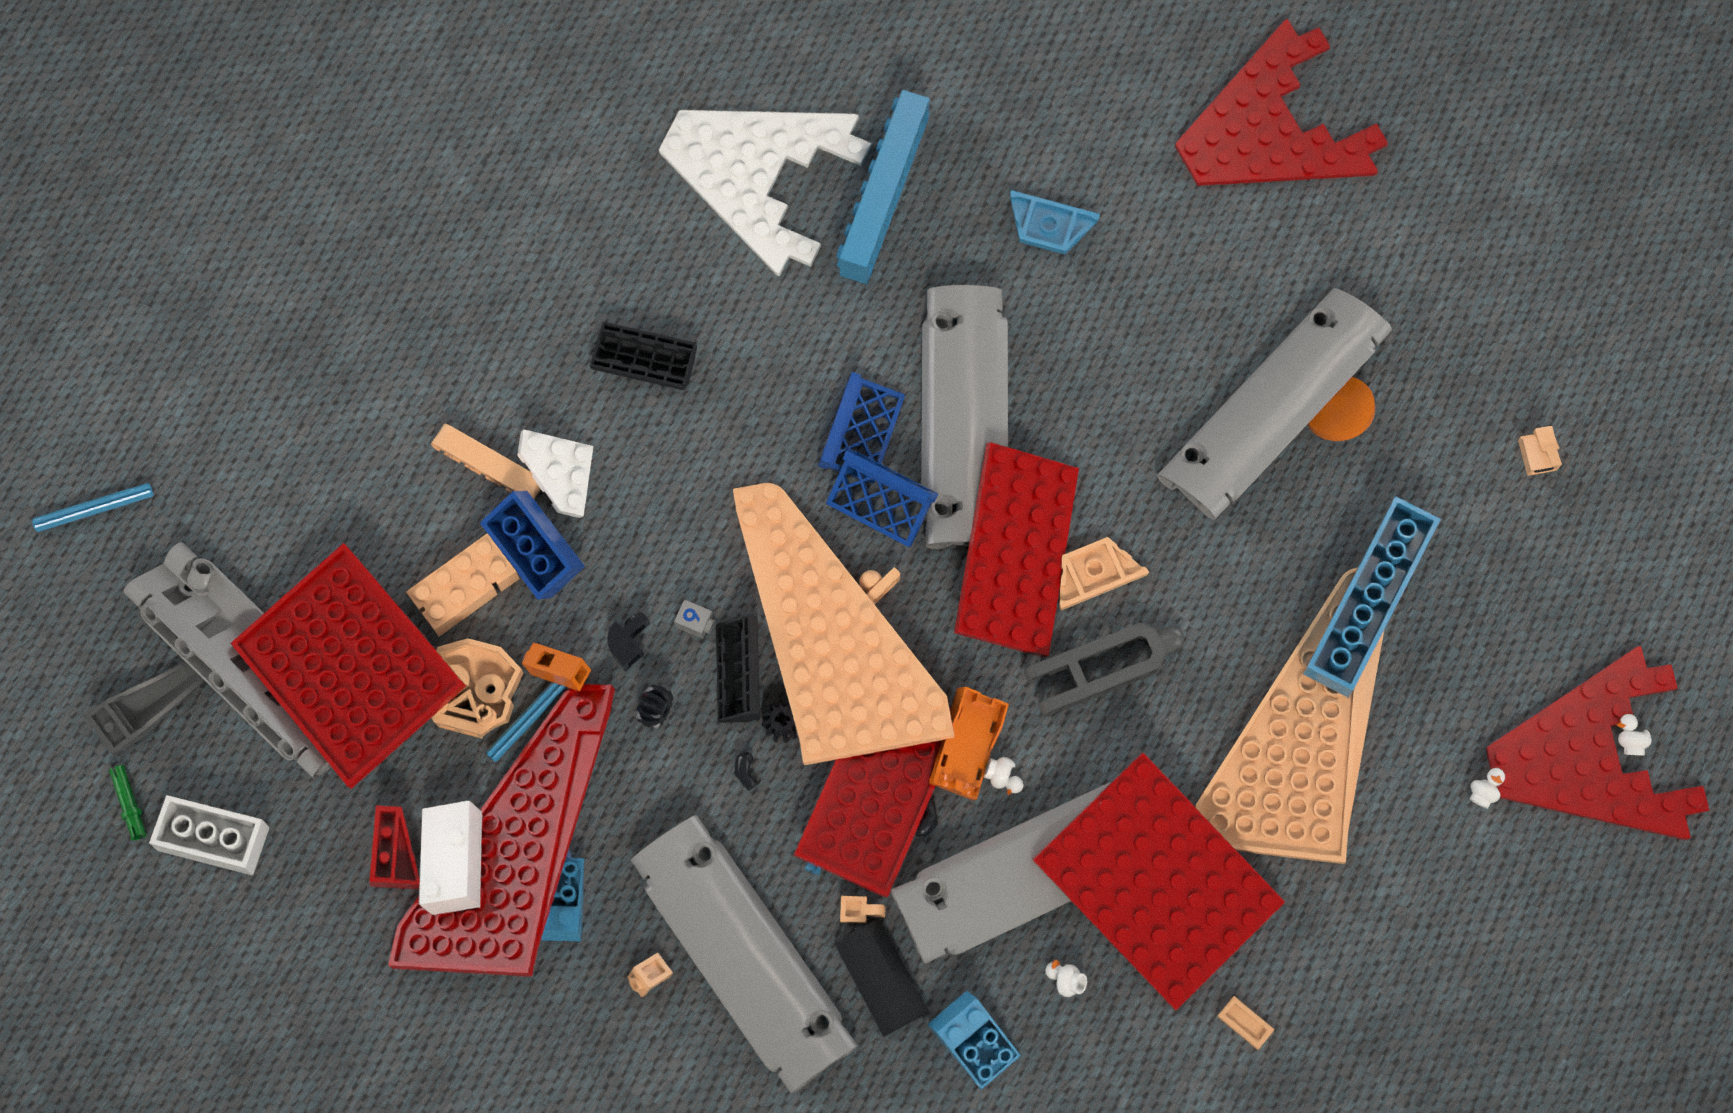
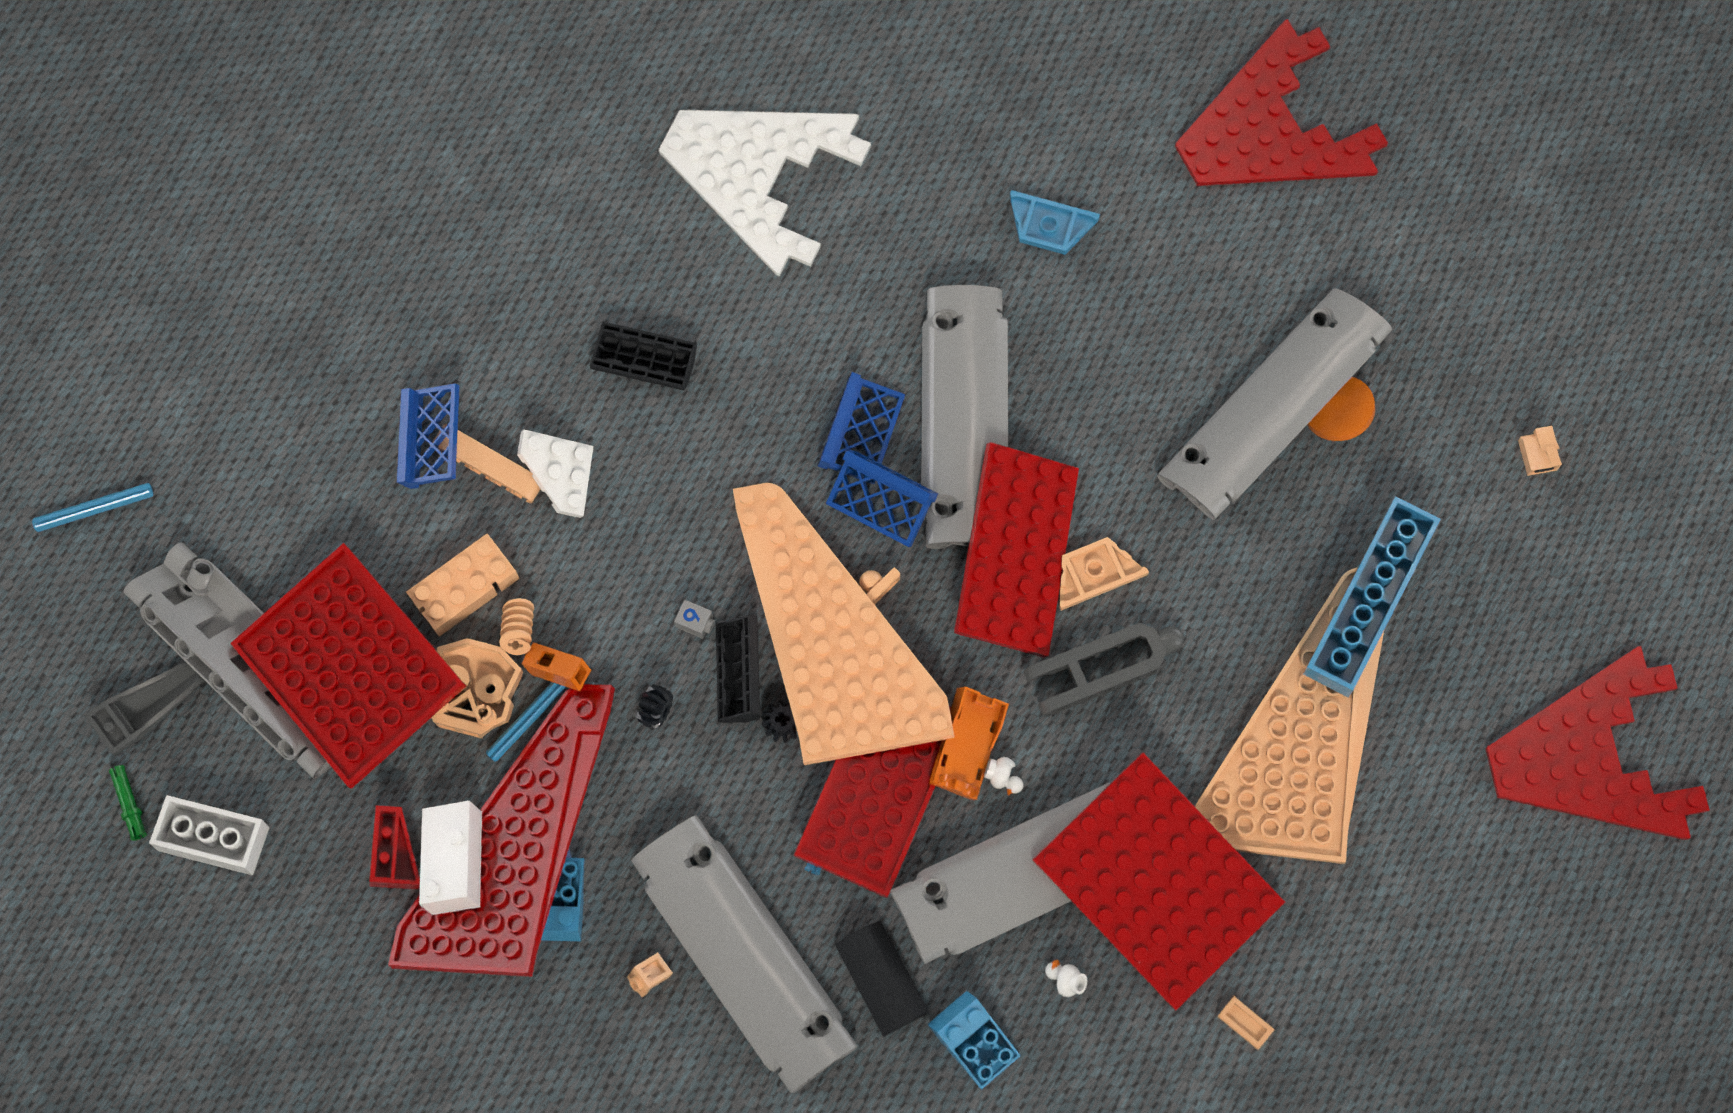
blue brick [480,490,585,600] -> none
black brick [607,612,650,671] -> none
black arm [734,752,758,791] -> none
dark azure brick [836,90,930,284] -> none
light nougat plate [840,896,885,924] -> none
black arm [915,801,938,837] -> none
white animal [1470,768,1505,809] -> none
white animal [1616,714,1652,755] -> none
none -> blue fence [397,383,459,489]
none -> light nougat piece [499,598,534,655]

